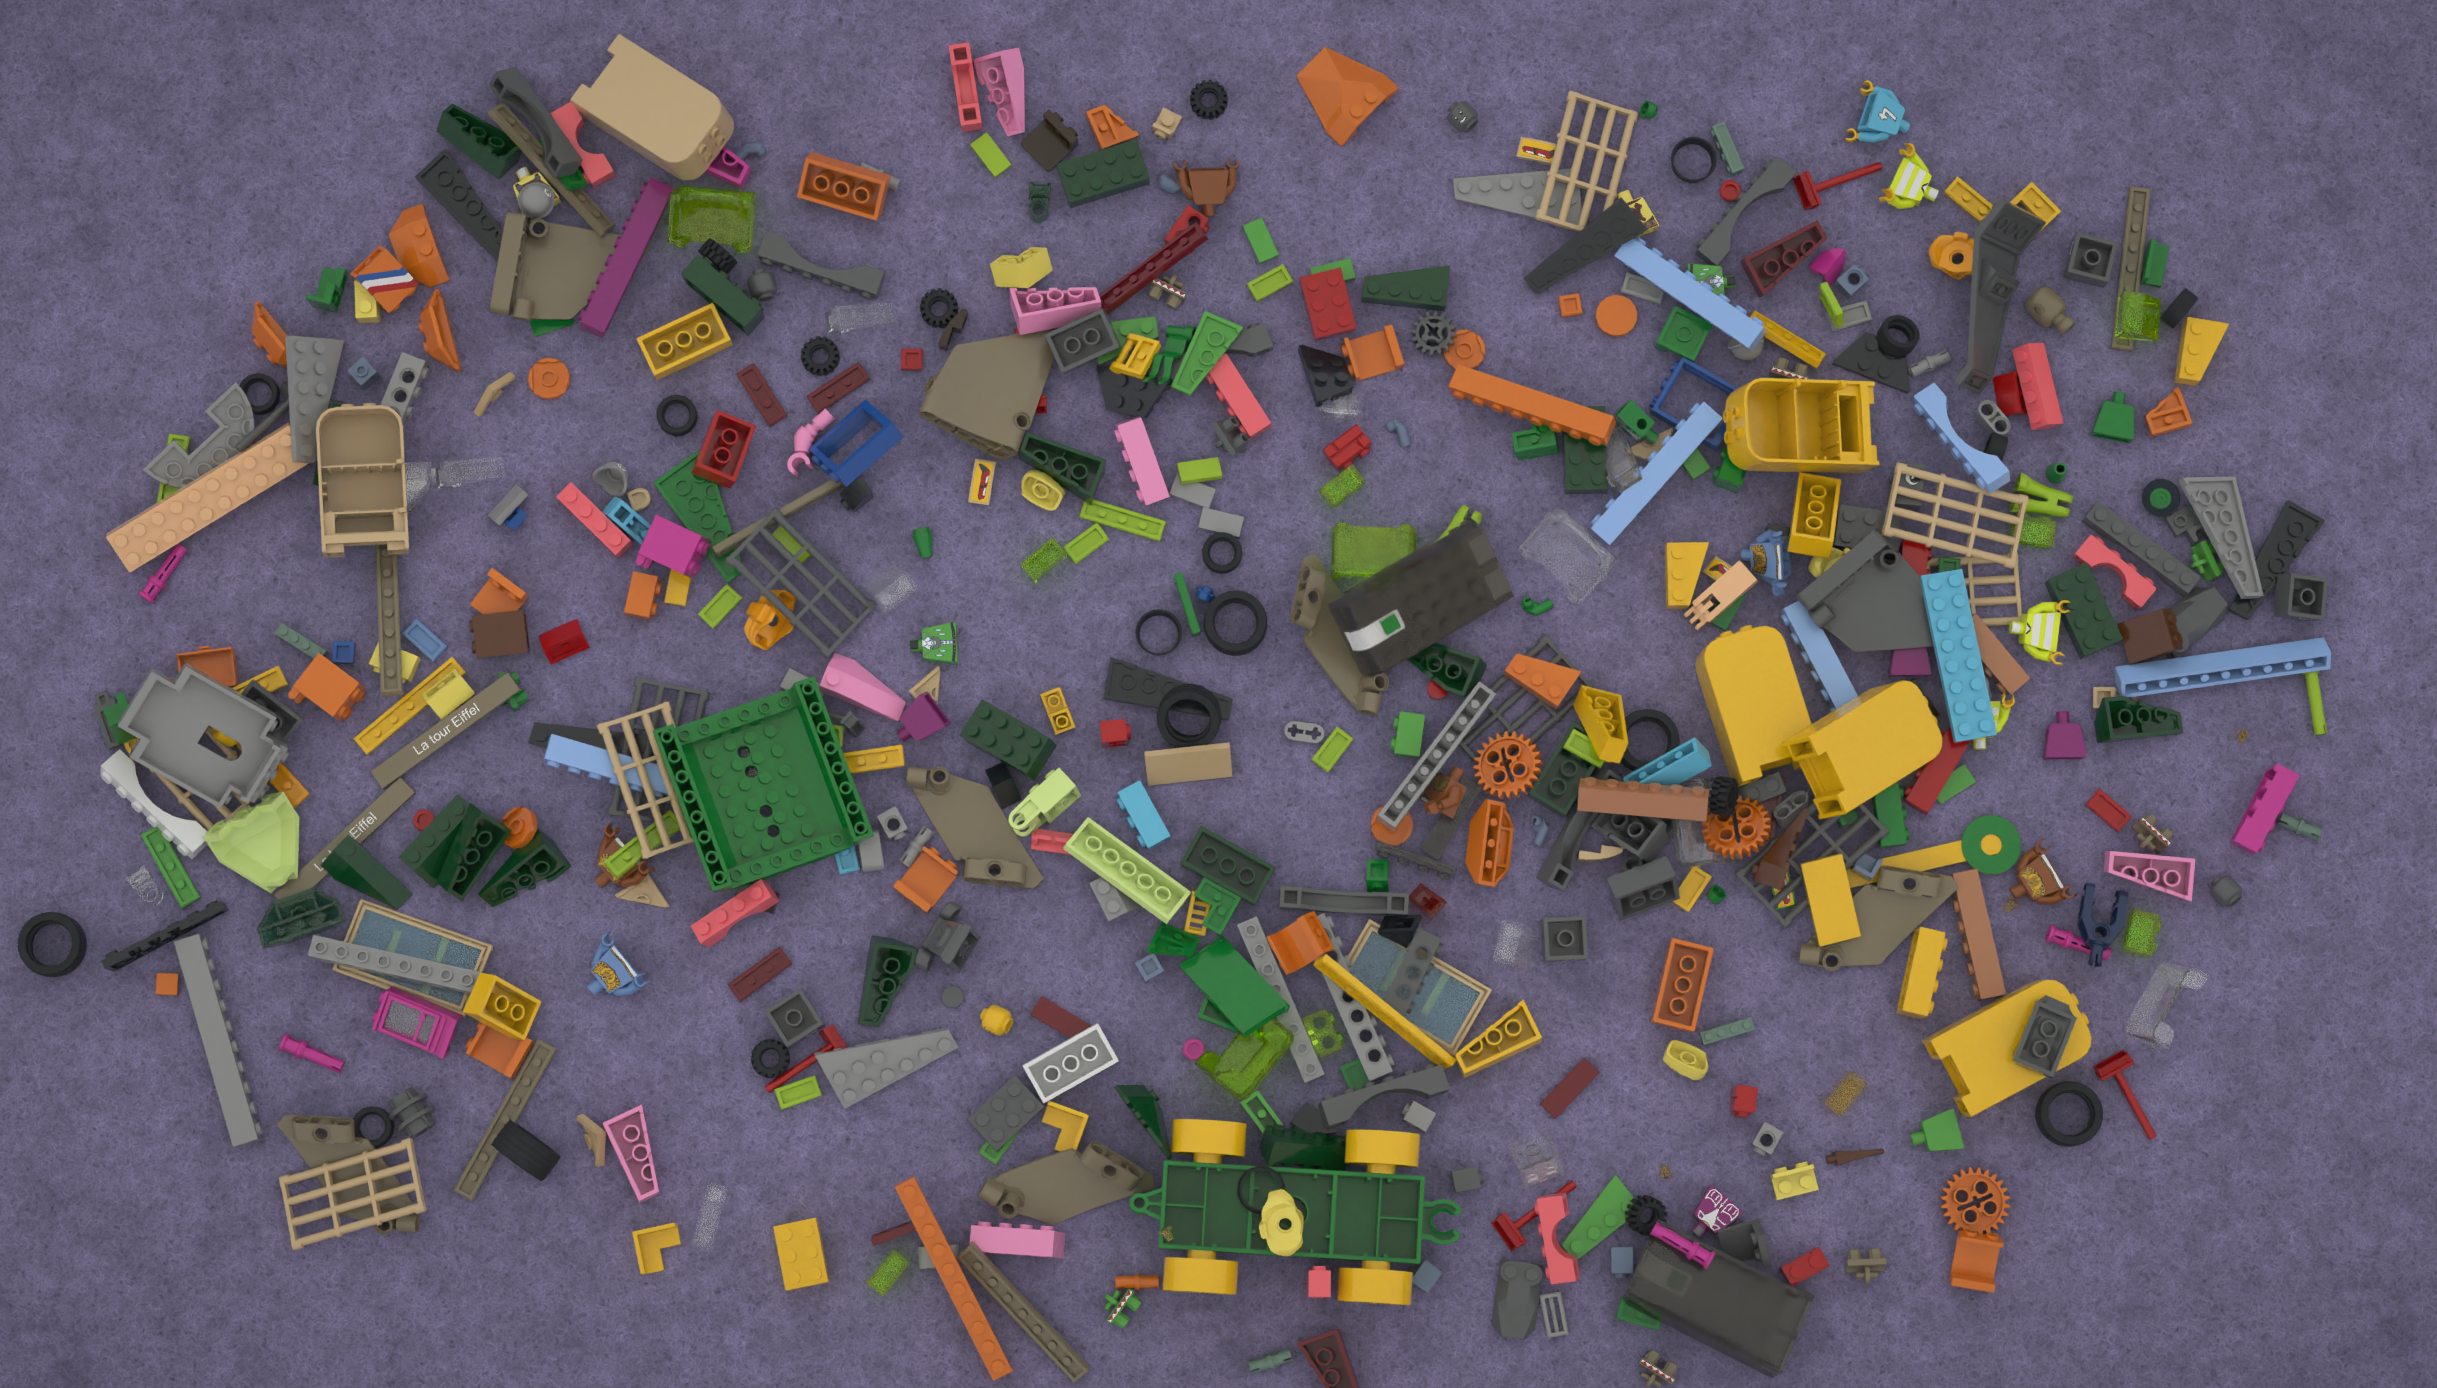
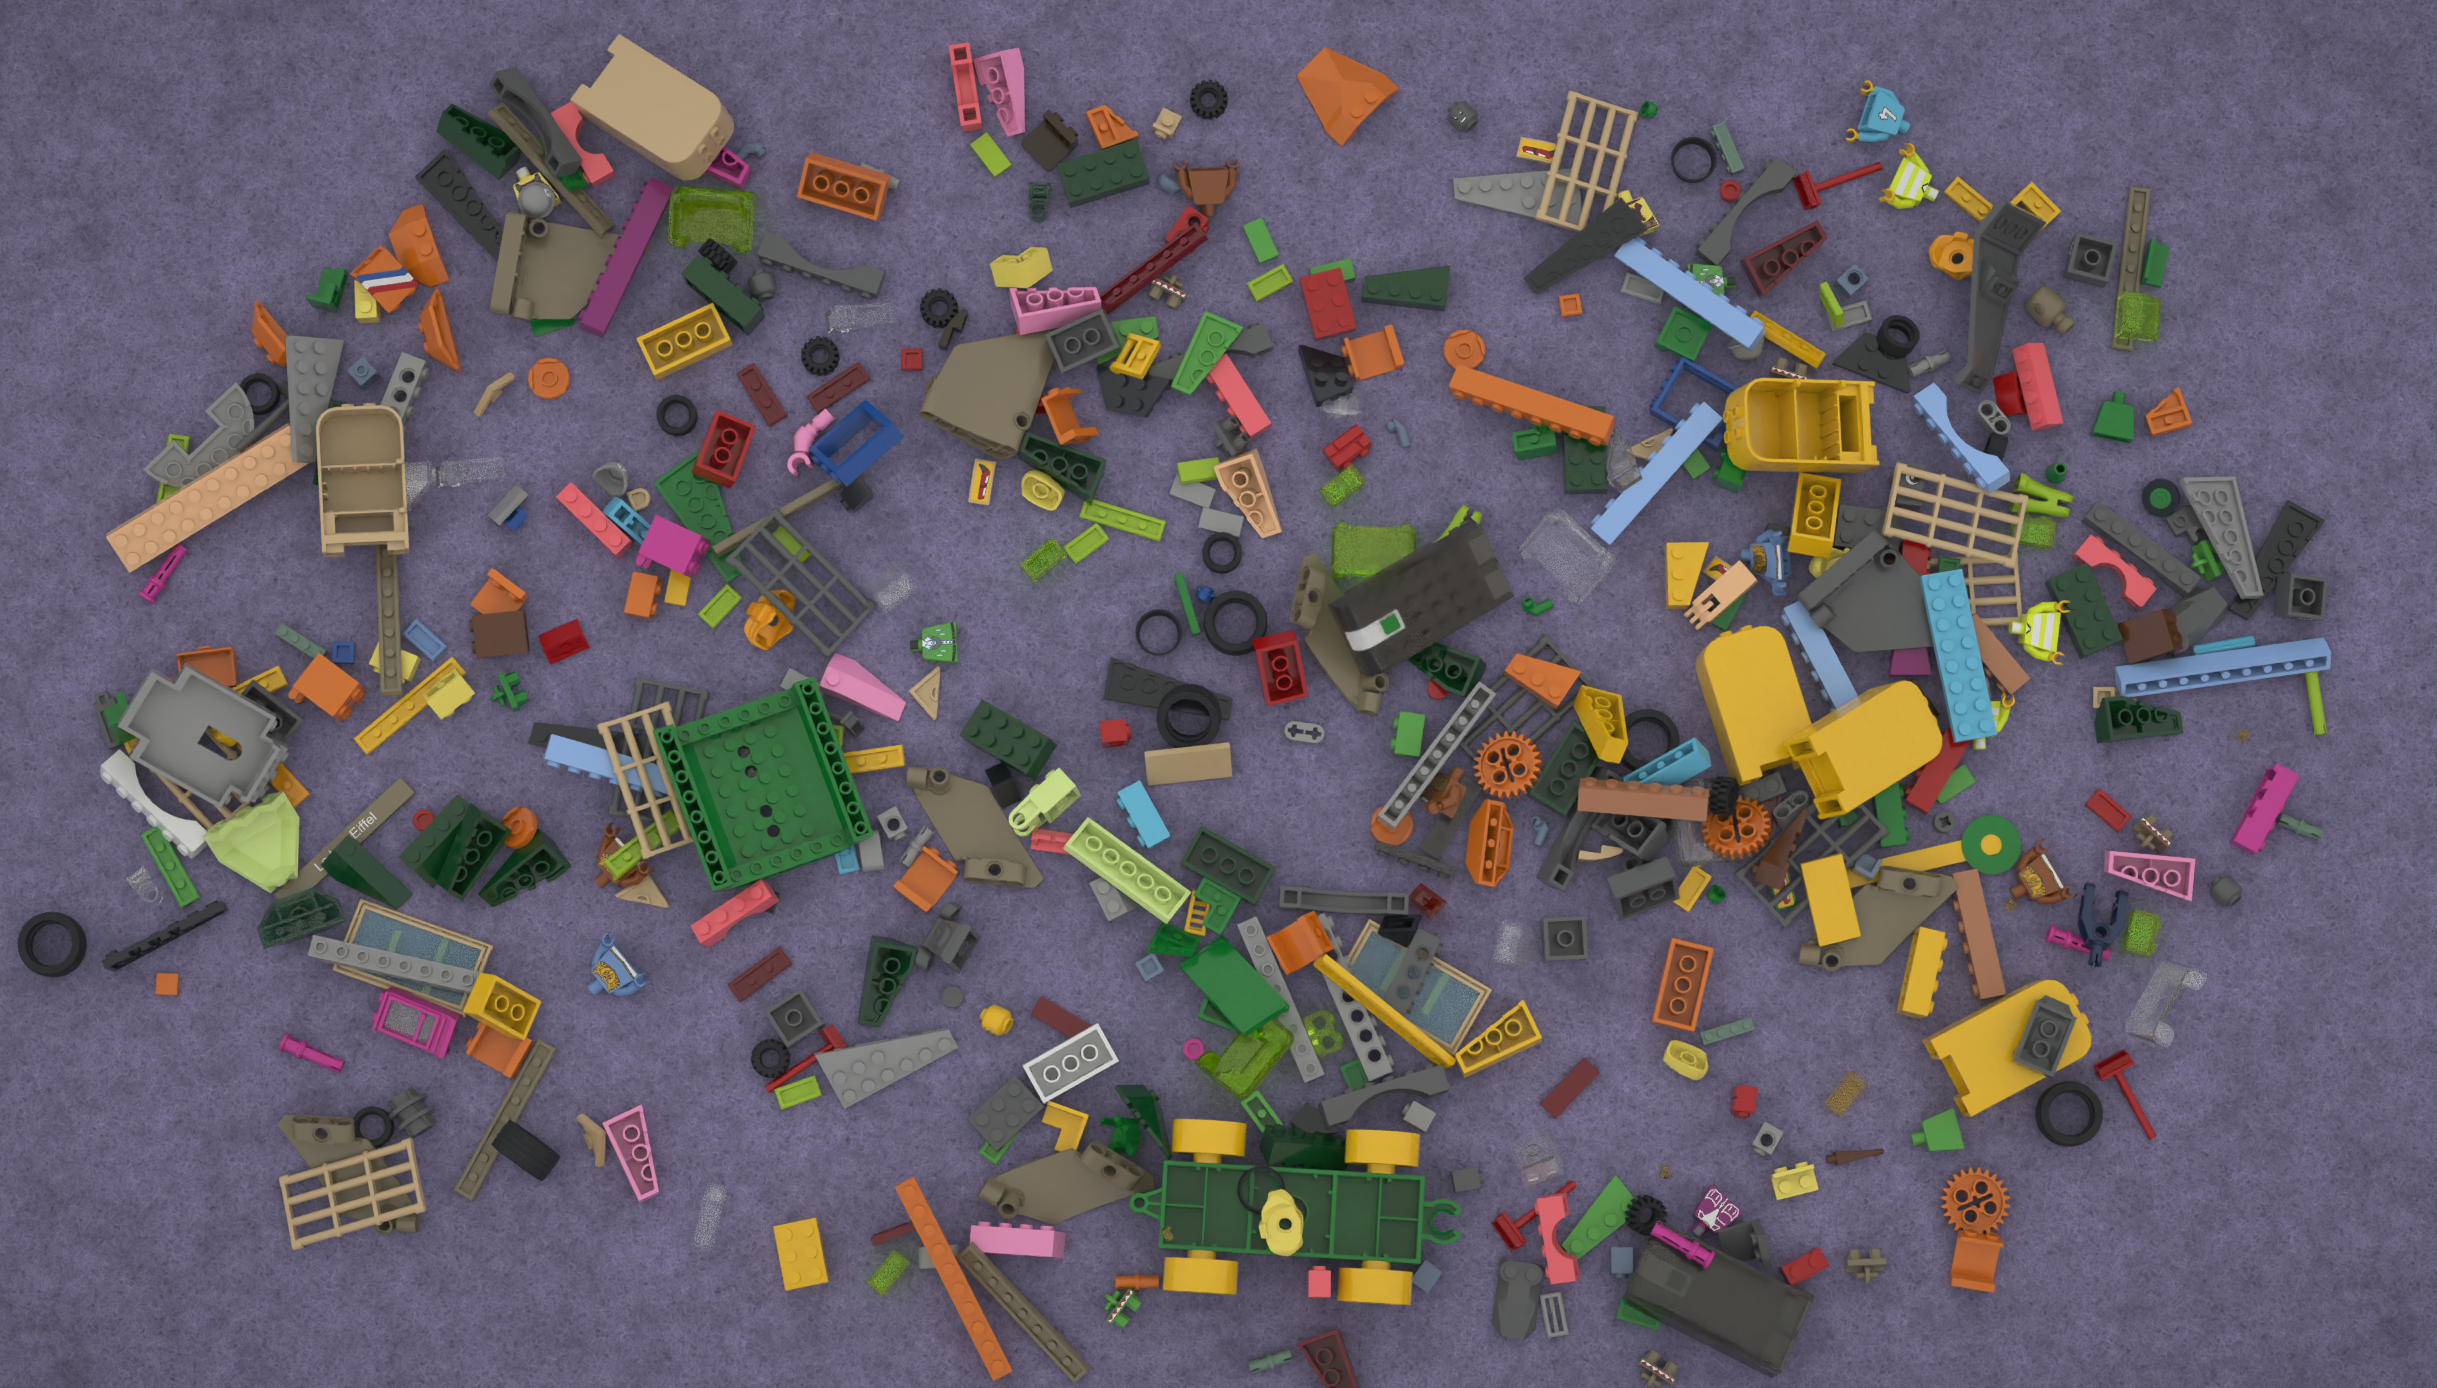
light grey brick [174,934,263,1148] -> none
dark tan tile [371,673,521,789] -> none
yellow panel [632,1222,681,1275] -> none
magenta torso [897,691,951,742] -> none
green cone [911,526,933,558] -> none
yellow slope [1040,686,1075,735] -> none
bright pink wedge [1114,416,1170,505] -> none
green flag [1143,325,1197,385] -> none
lime tile [1311,726,1354,773] -> none
green bracket [1366,859,1389,892] -> none
dark grey gear [1411,311,1457,357] -> none
lime tile [1563,729,1604,769] -> none
orange tile [1595,295,1637,337] -> none
green torso [1614,400,1659,445] -> none
dark pink brick [1809,248,1846,286] -> none
magenta torso [2042,711,2086,760] -> none
black tyre [2160,288,2198,328] -> none
yellow wedge [2174,317,2229,386] -> none
none -> orange panel [1042,387,1099,445]
none -> green piece [1100,1115,1140,1157]
none -> light nougat wedge [1213,448,1282,538]
none -> red brick [1252,630,1308,706]
none -> dark grey wheel [1932,811,1956,834]
none -> medium azure axle [2192,636,2255,656]

